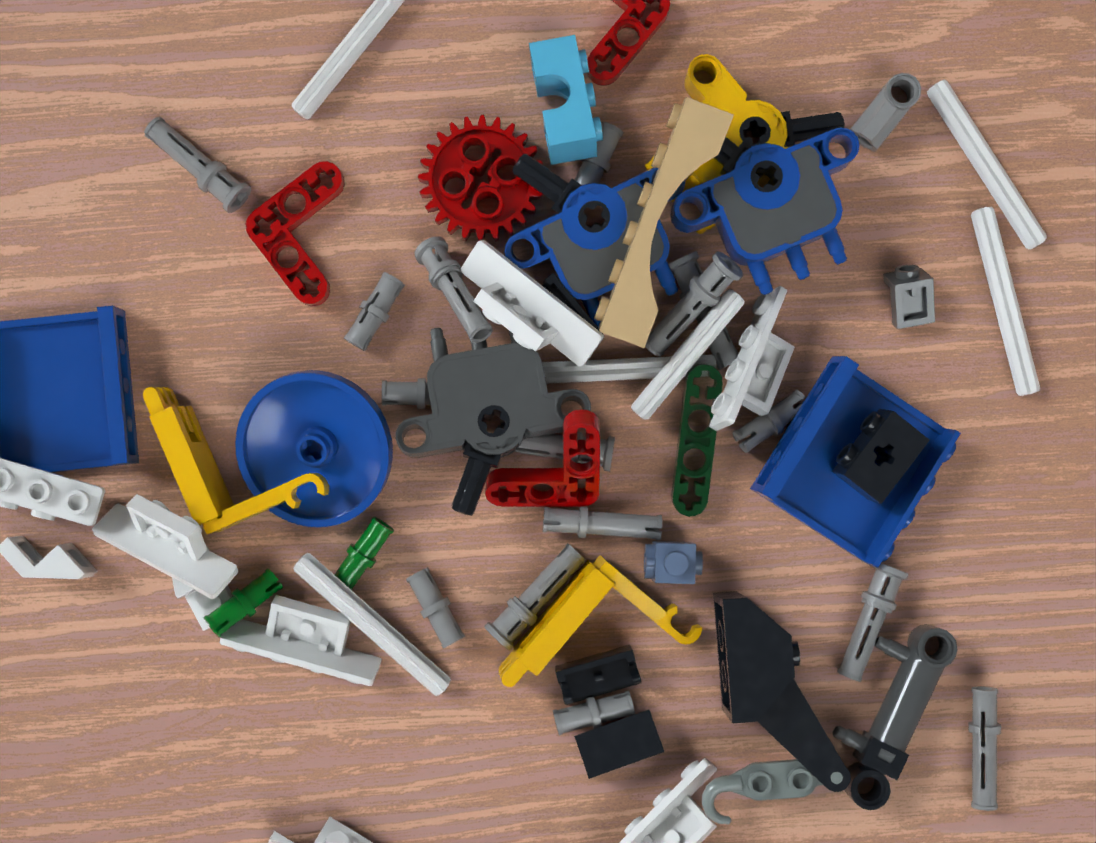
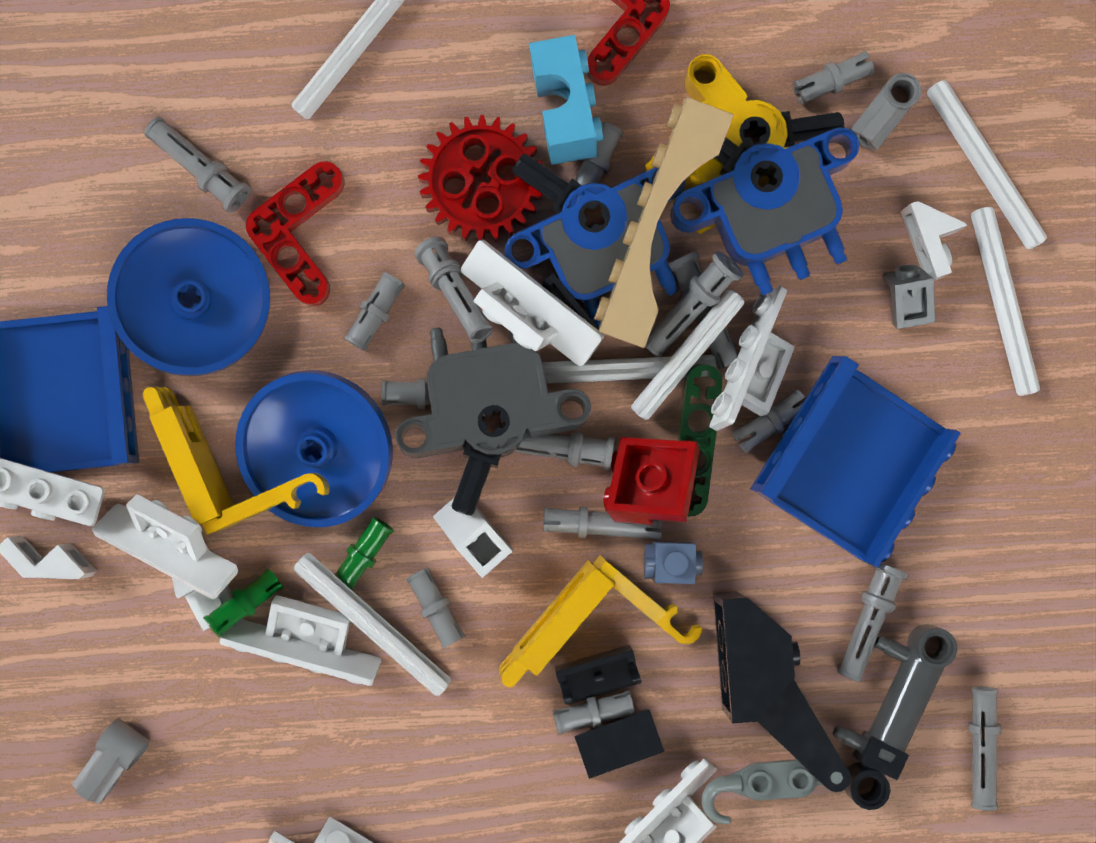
light grey pin [484,543,586,651] -> none
red beam [485,409,600,507] -> none
black brick [832,409,930,504] -> none
none -> light grey piece [72,718,150,804]
none -> blue dish [107,218,270,377]
none -> white slope [433,498,514,578]
none -> red plate [603,437,700,525]
none -> light grey pin [792,51,874,105]
none -> white slope [900,201,967,281]

